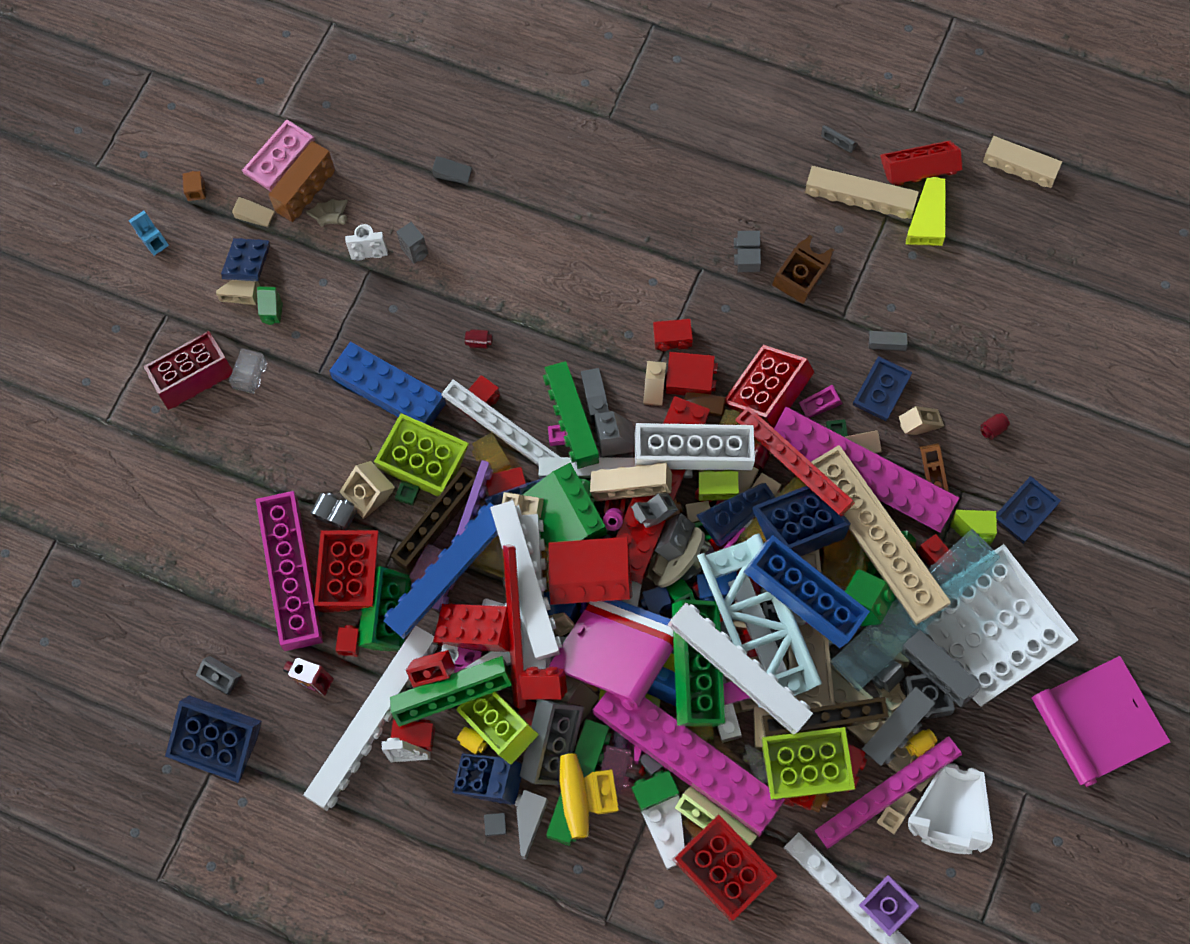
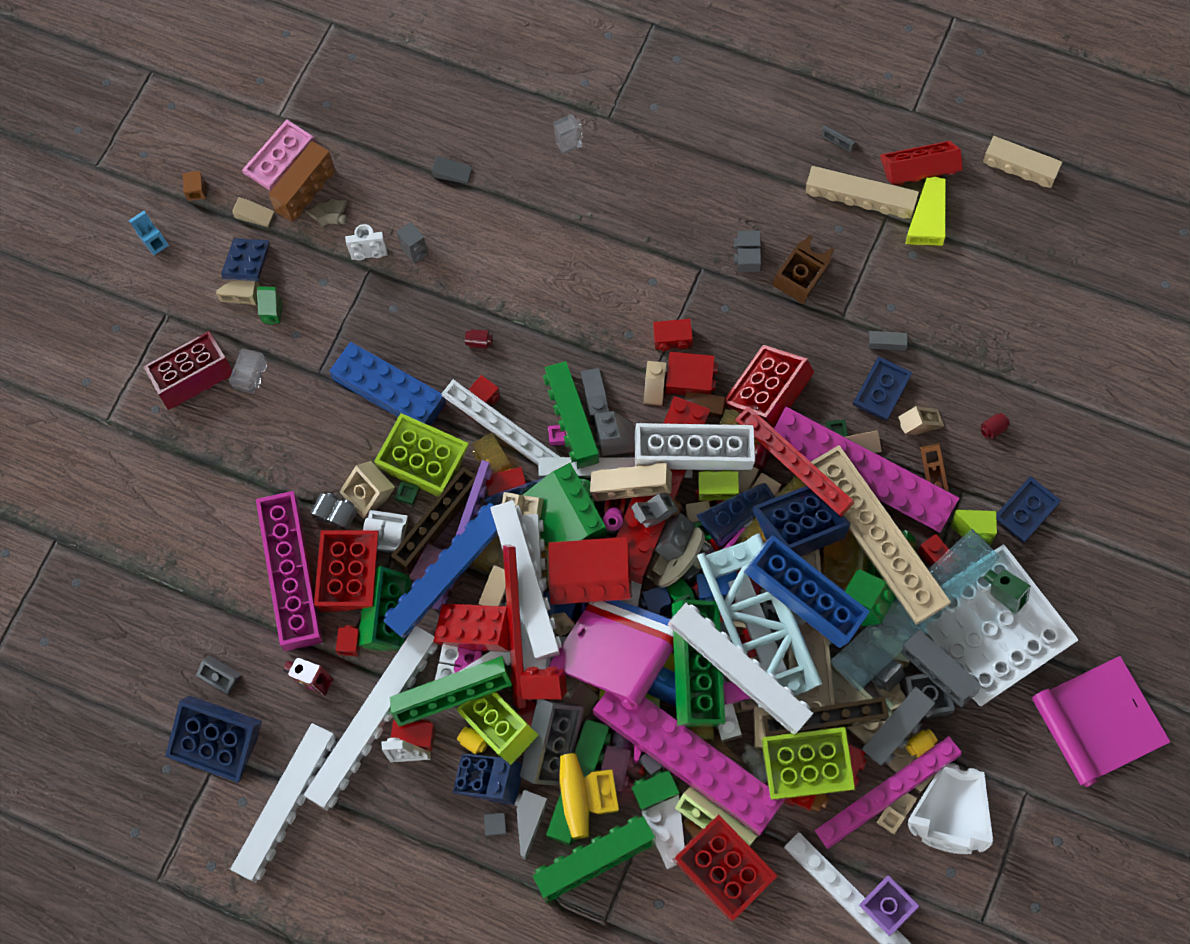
red brick [405,650,456,688] -> none
dark pink slope [799,385,843,418] -> none
none -> white brick [230,723,336,883]
none -> white plate [363,510,408,553]
none -> tan slope [478,565,506,606]
none -> green brick [532,816,656,903]
none -> clear brick [553,114,583,154]
none -> dark green torso [984,569,1030,615]

